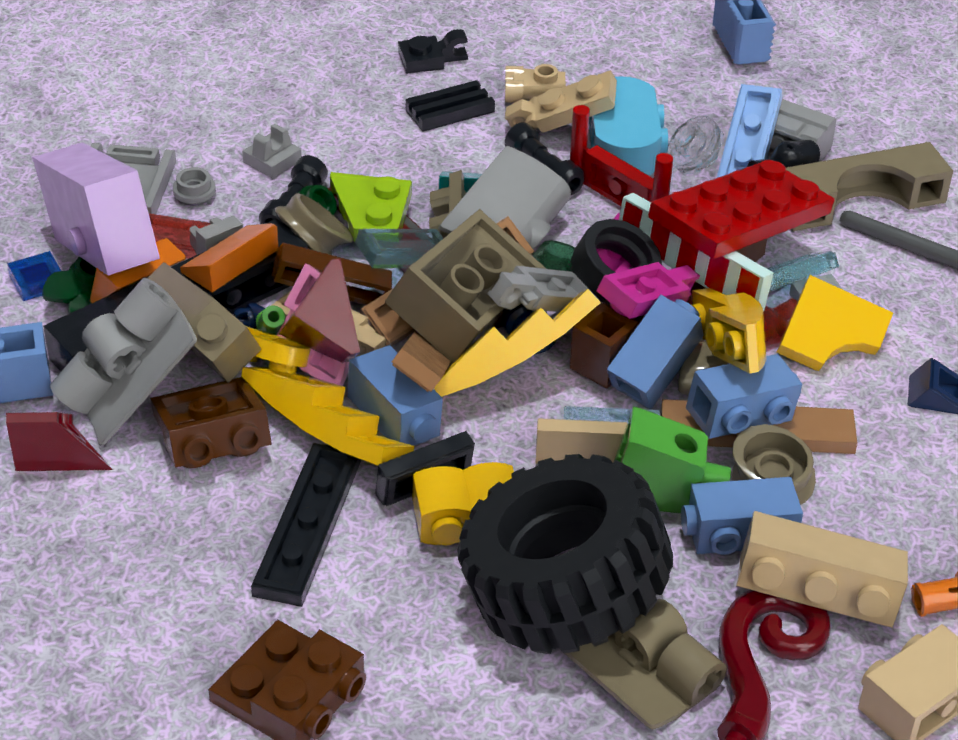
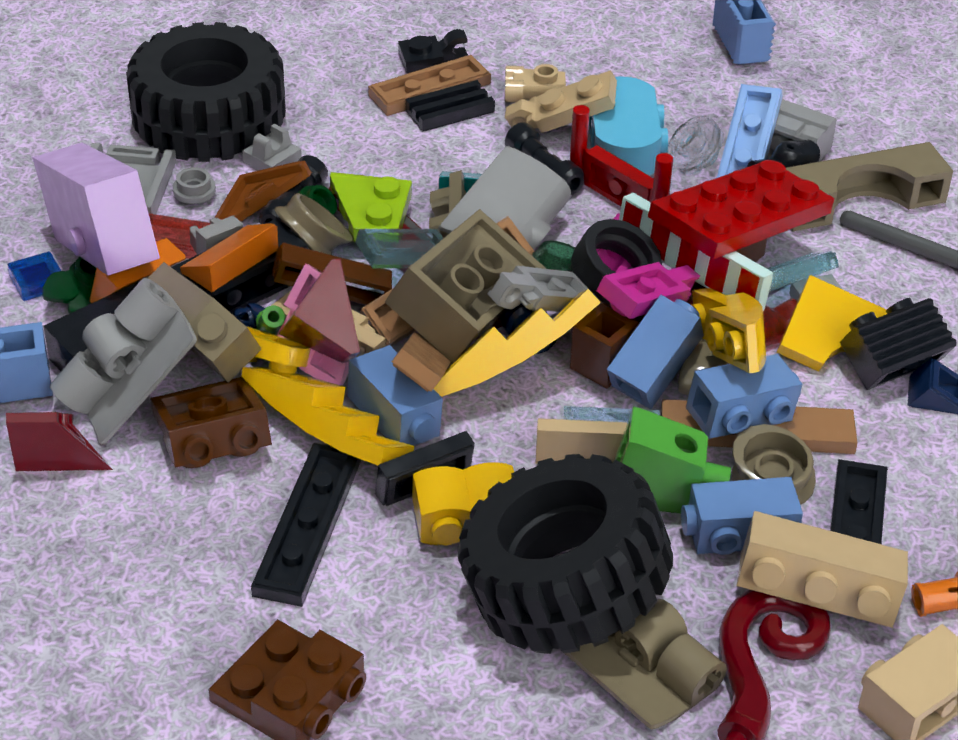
none -> black tyre [126,22,286,162]
none -> dark orange tile [214,161,312,222]
none -> medium nougat tile [368,55,491,116]
none -> black tile [830,459,888,544]
none -> black brick [840,298,957,390]

